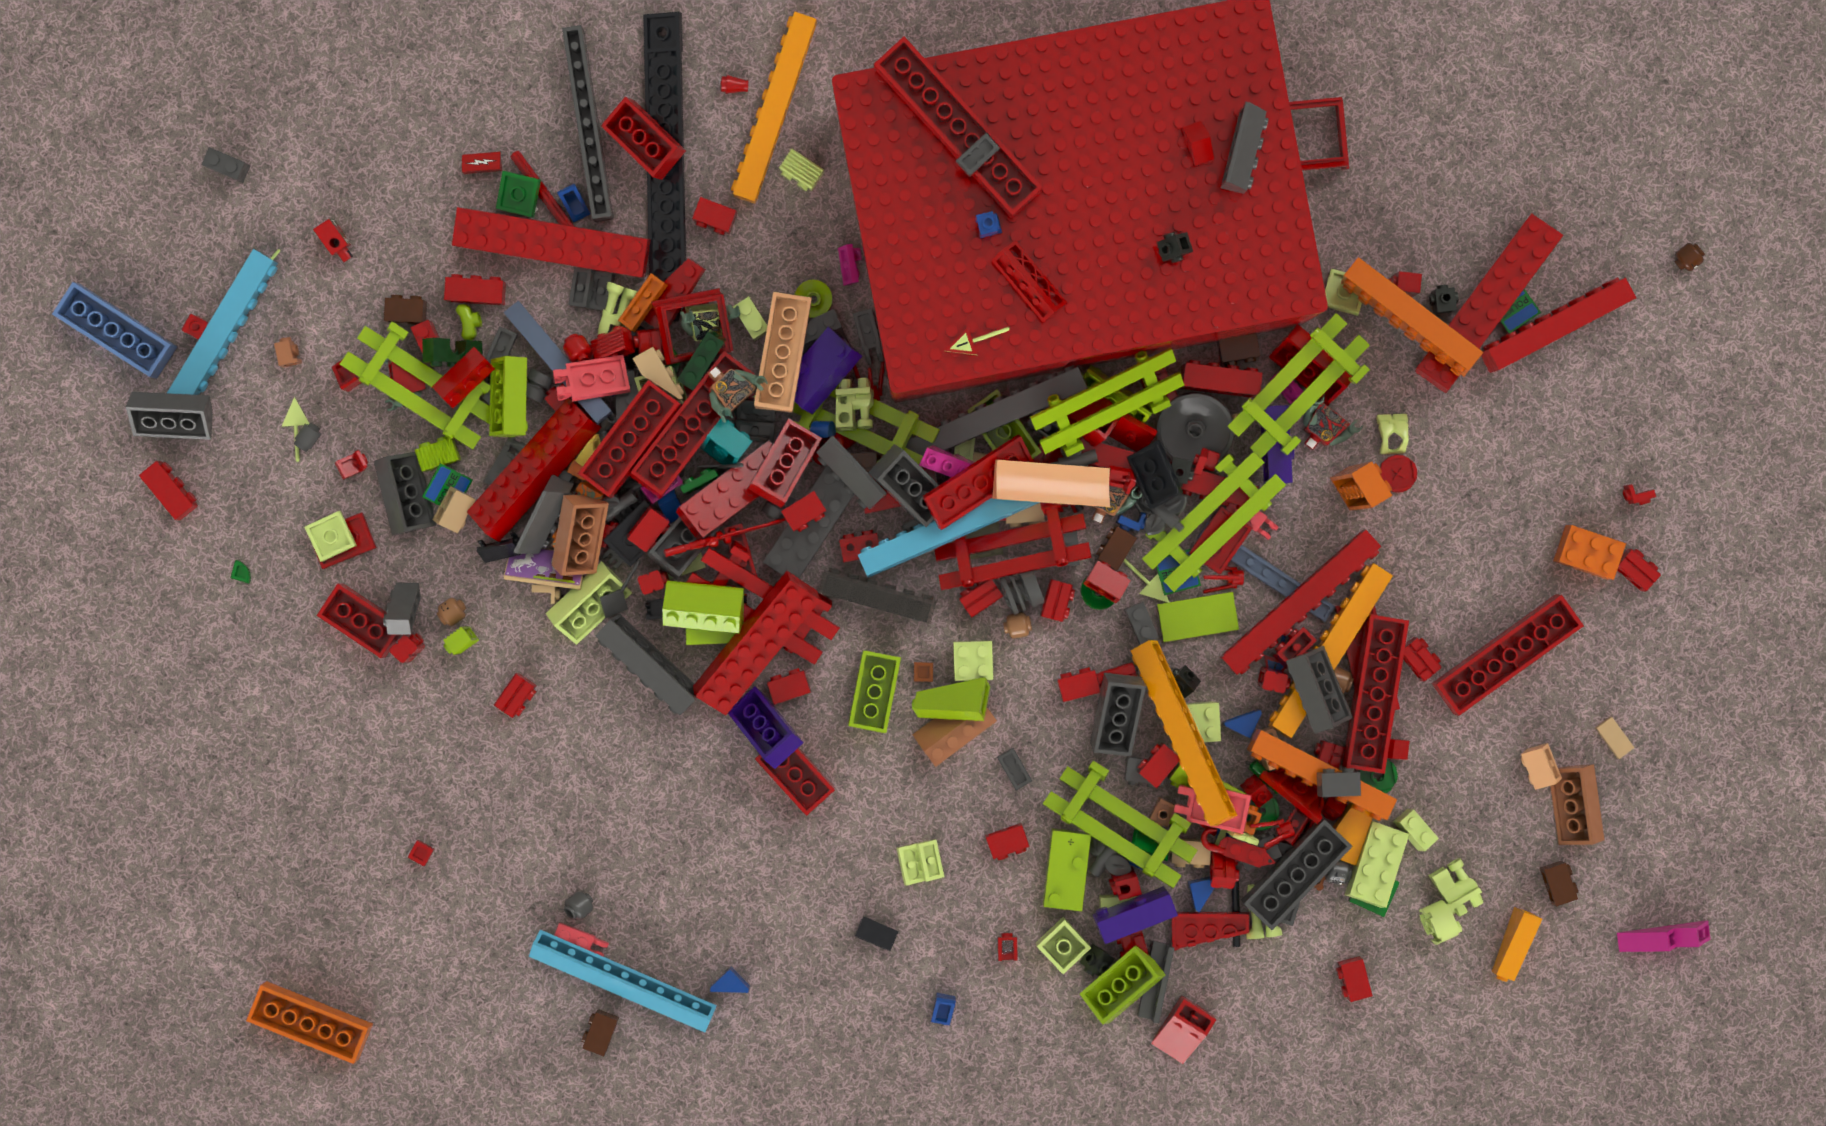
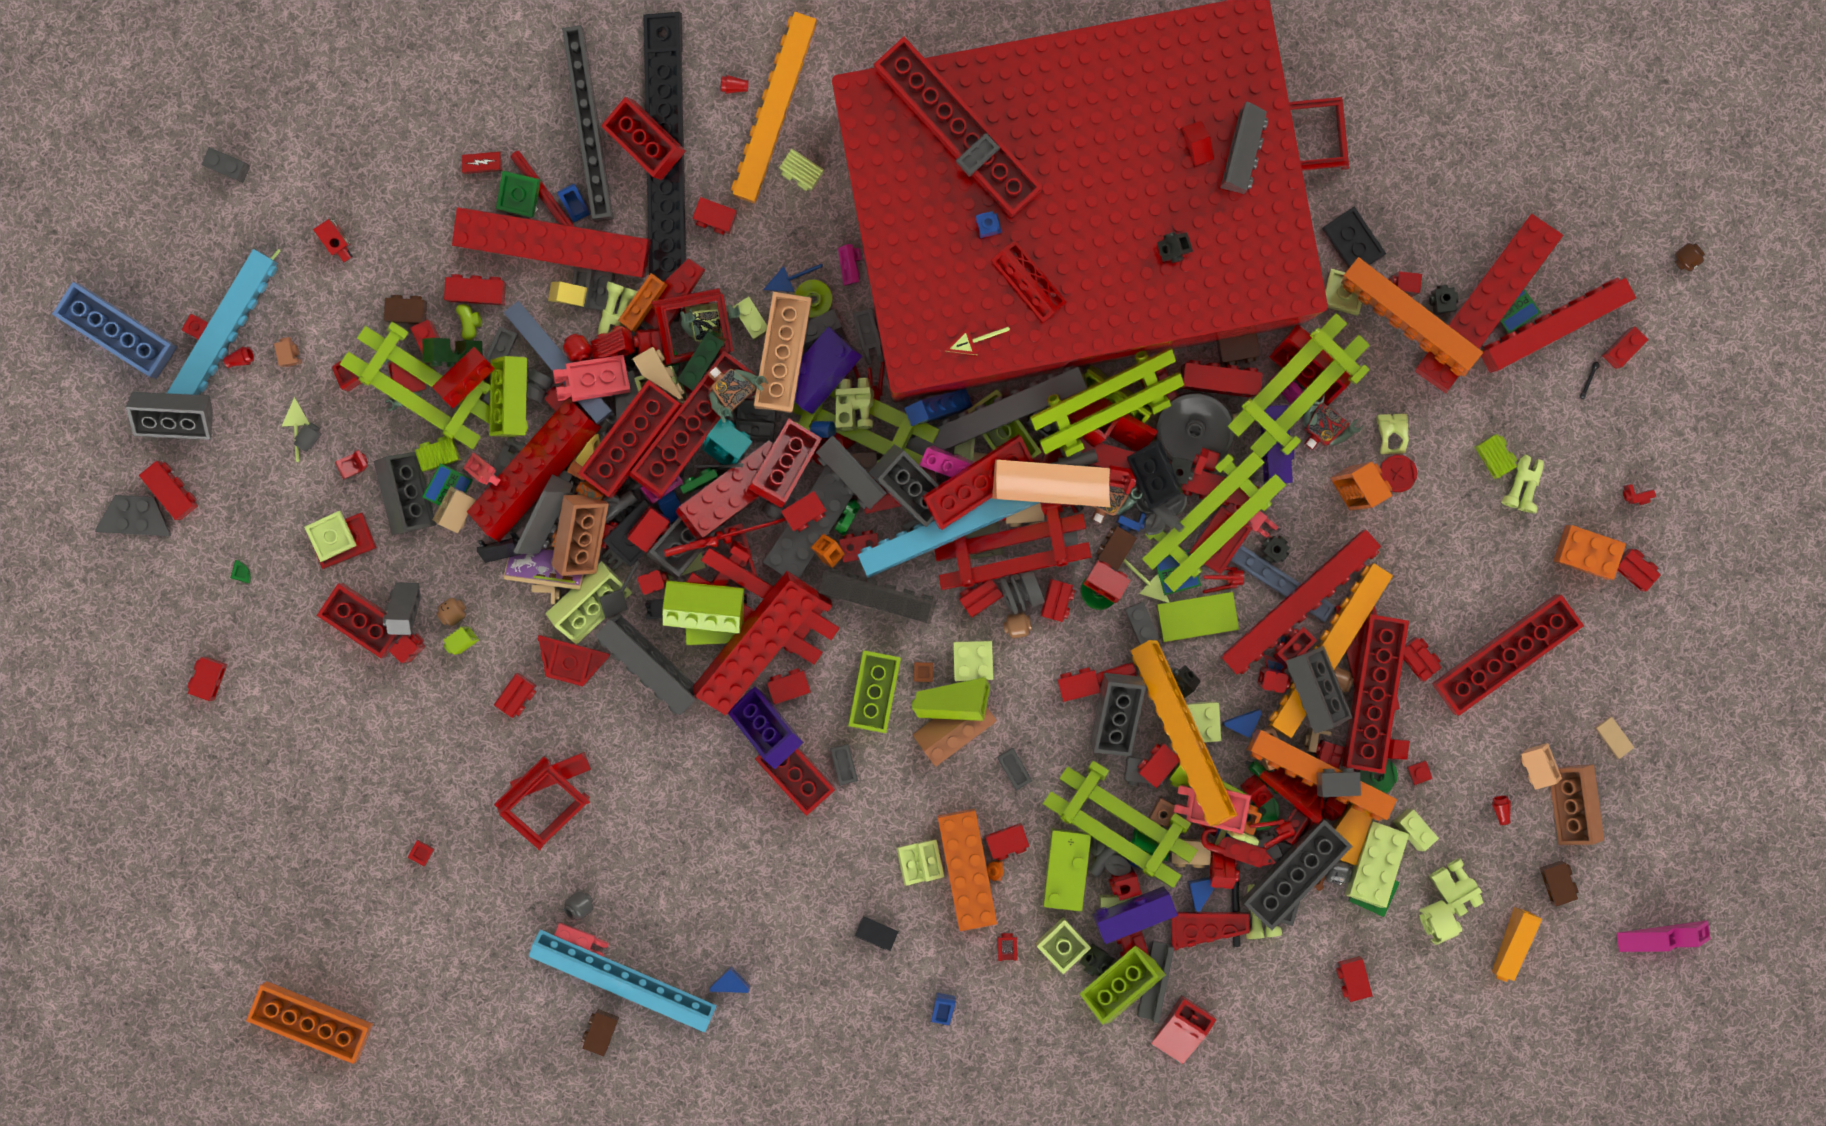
none -> dark grey wing [95,495,171,536]
none -> red brick [187,657,228,701]
none -> red cone [223,346,254,368]
none -> coral hinge [463,452,500,486]
none -> red piece [494,756,590,851]
none -> red fence [510,752,591,795]
none -> red wing [538,635,610,687]
none -> light yellow slope [548,281,587,307]
none -> blue piece [763,264,823,292]
none -> orange brick [811,534,845,568]
none -> dark grey plate [830,743,858,786]
none -> green plate [835,499,861,536]
none -> blue brick [904,389,973,426]
none -> orange brick [938,808,997,932]
none -> orange plate [987,861,1004,881]
none -> pearl dark grey brick [1260,536,1290,564]
none -> tan bracket [1303,727,1331,752]
none -> black tile [1322,206,1386,268]
none -> red plate [1407,760,1433,785]
none -> lime brick [1474,434,1517,479]
none -> red cone [1492,795,1511,825]
none -> yellowish green piece [1501,455,1544,514]
none -> black hinge [1579,362,1600,399]
none -> red brick [1602,326,1649,369]

